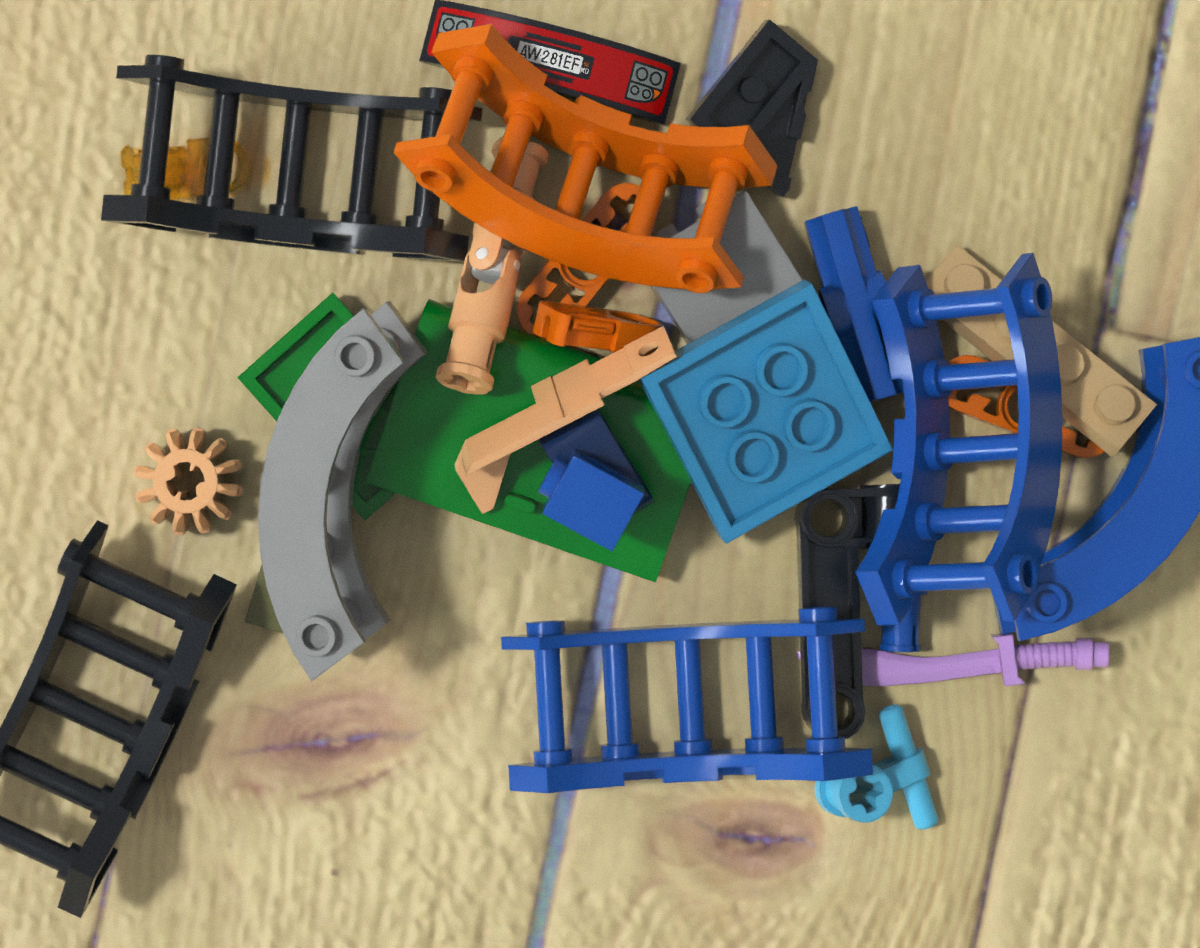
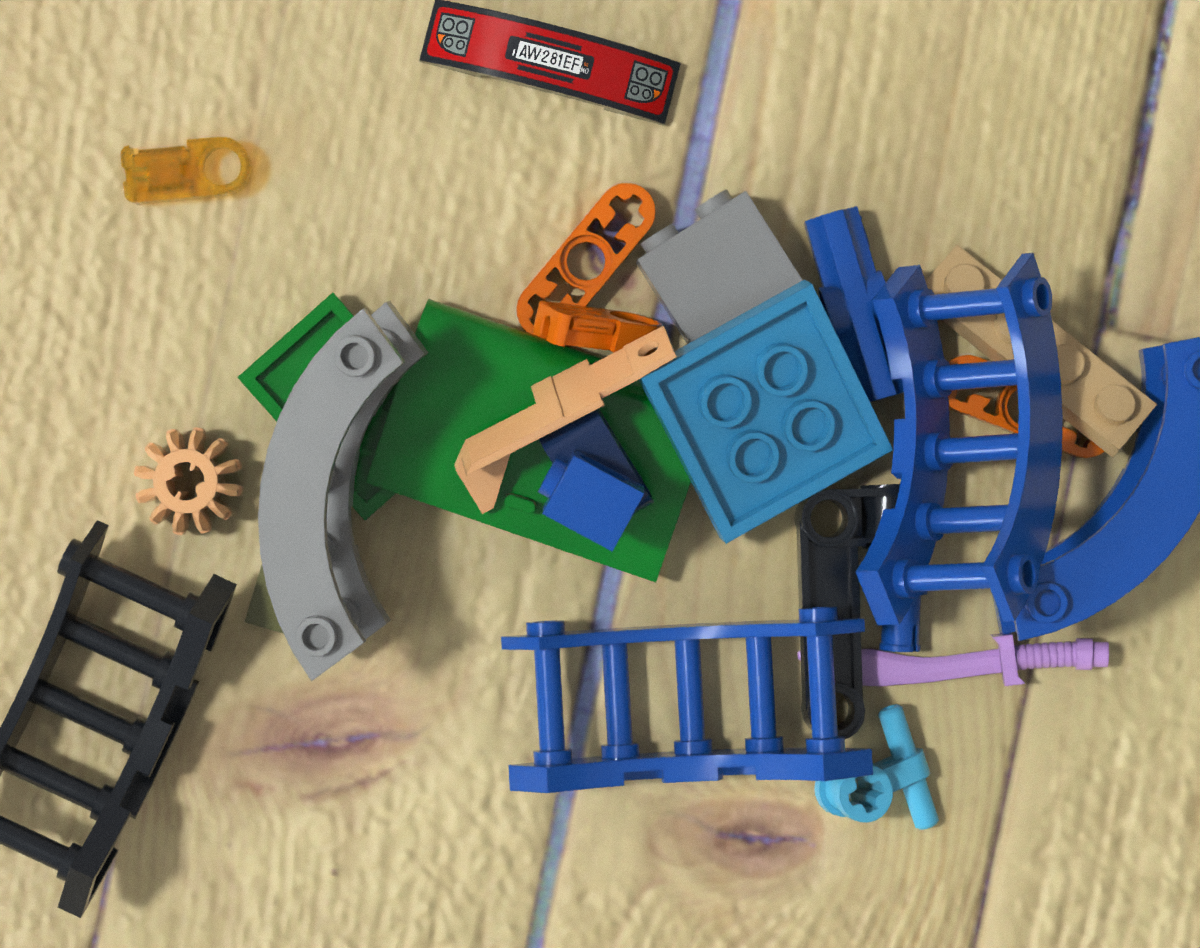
black fence [101,55,483,262] -> none
orange fence [393,24,778,293] -> none
light nougat piece [435,137,549,395] -> none
black wing [686,19,818,197] -> none

